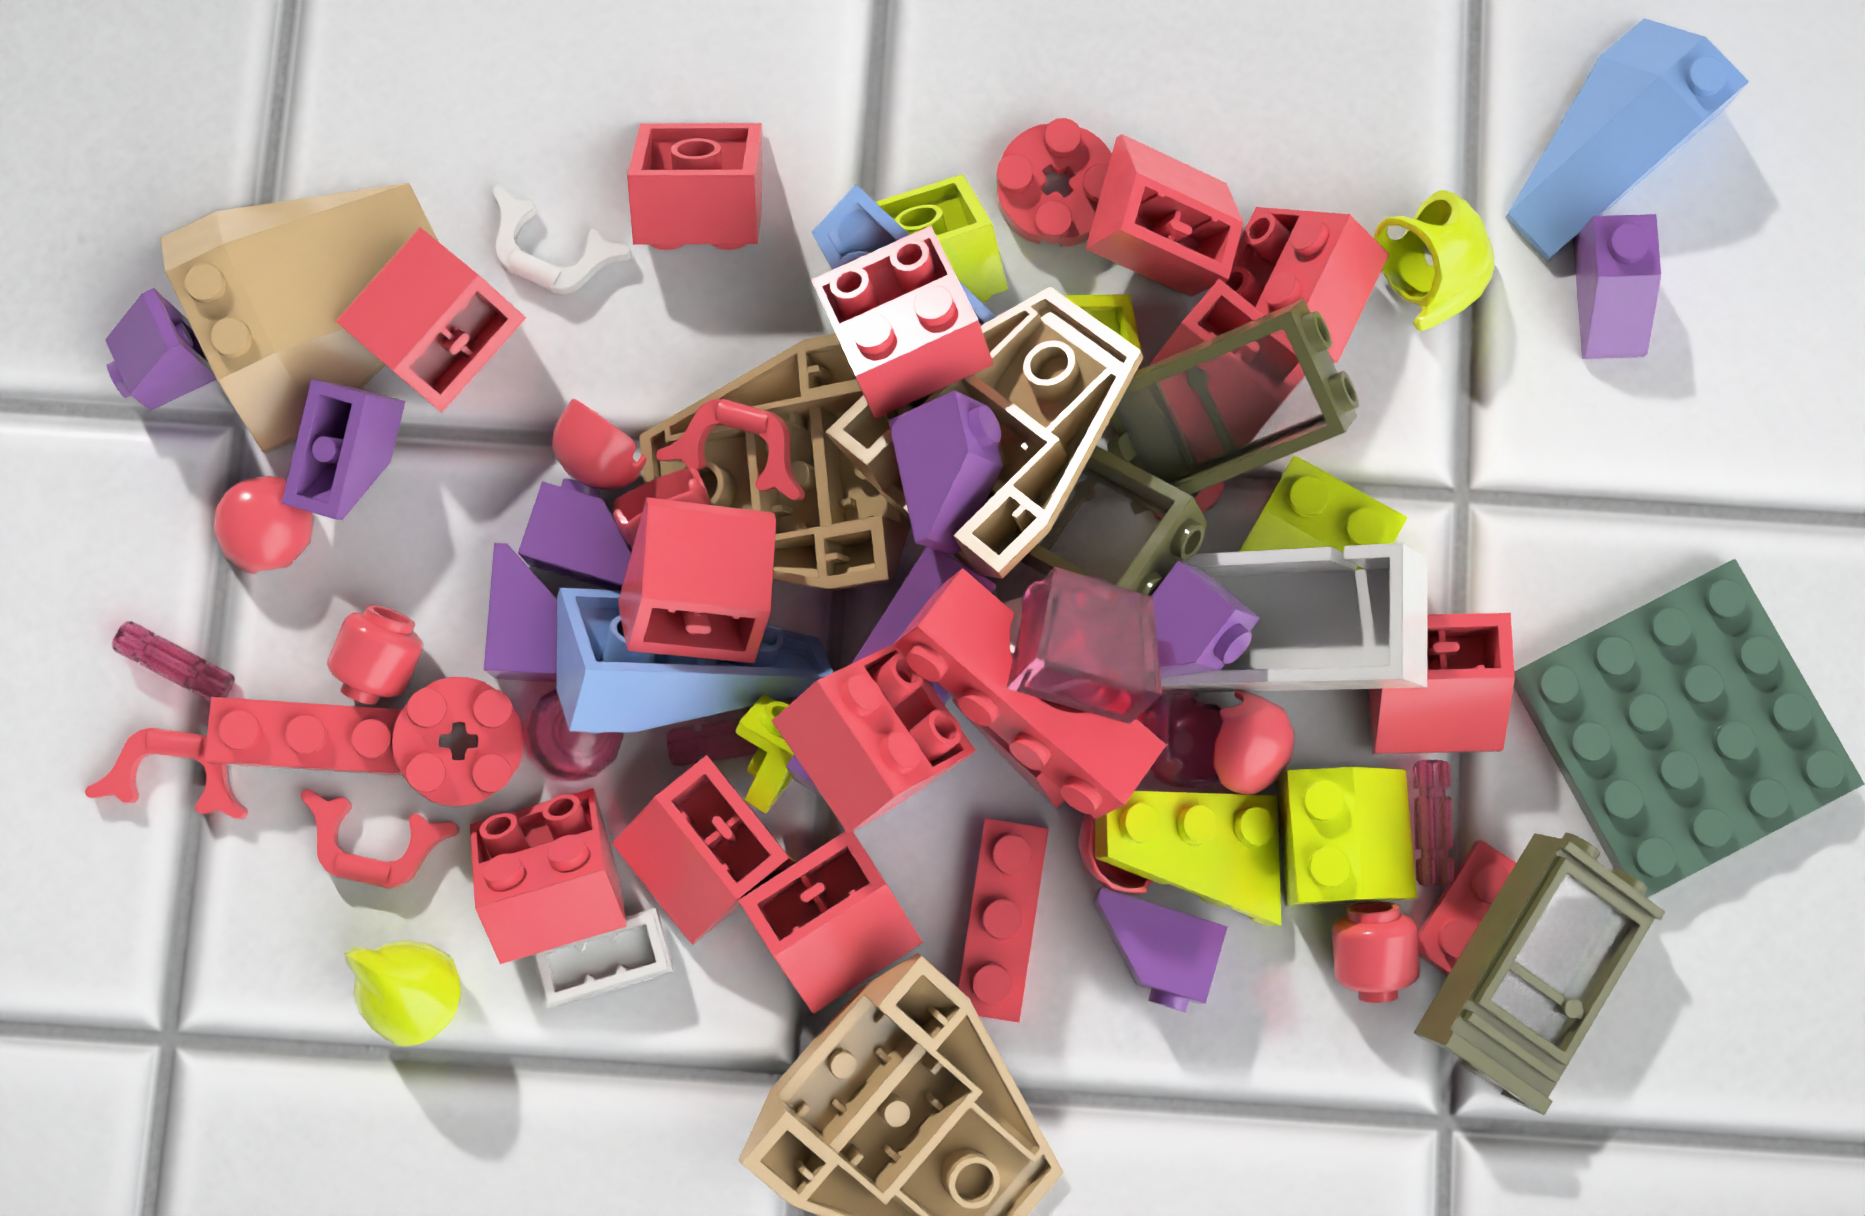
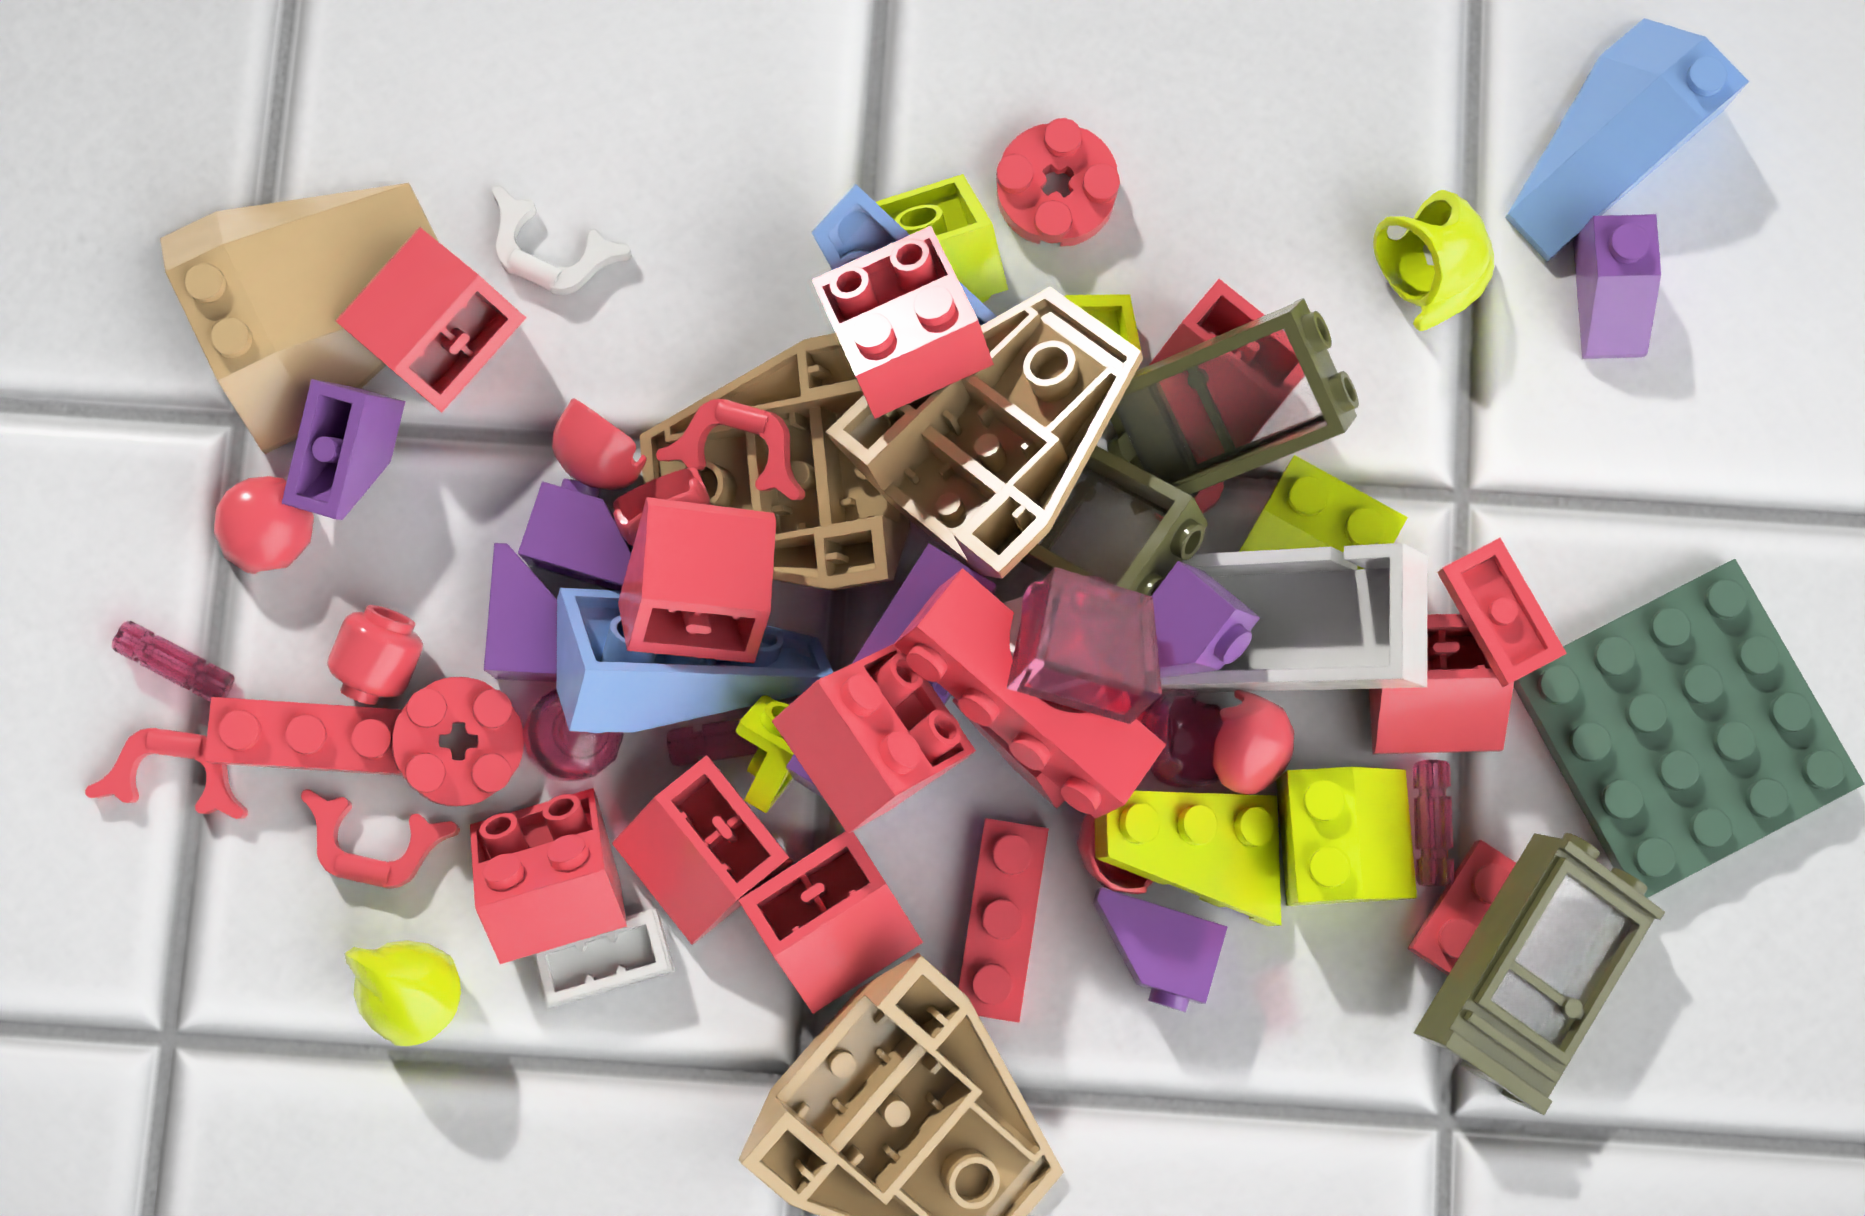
medium lavender slope [105,288,217,411] -> none
coral slope [627,123,762,250] -> none
medium lavender slope [888,390,1003,555] -> none
coral slope [1085,134,1244,297] -> none
coral slope [1224,207,1389,363] -> none
coral head [1332,902,1420,1003] -> none
none -> coral plate [1437,538,1567,688]

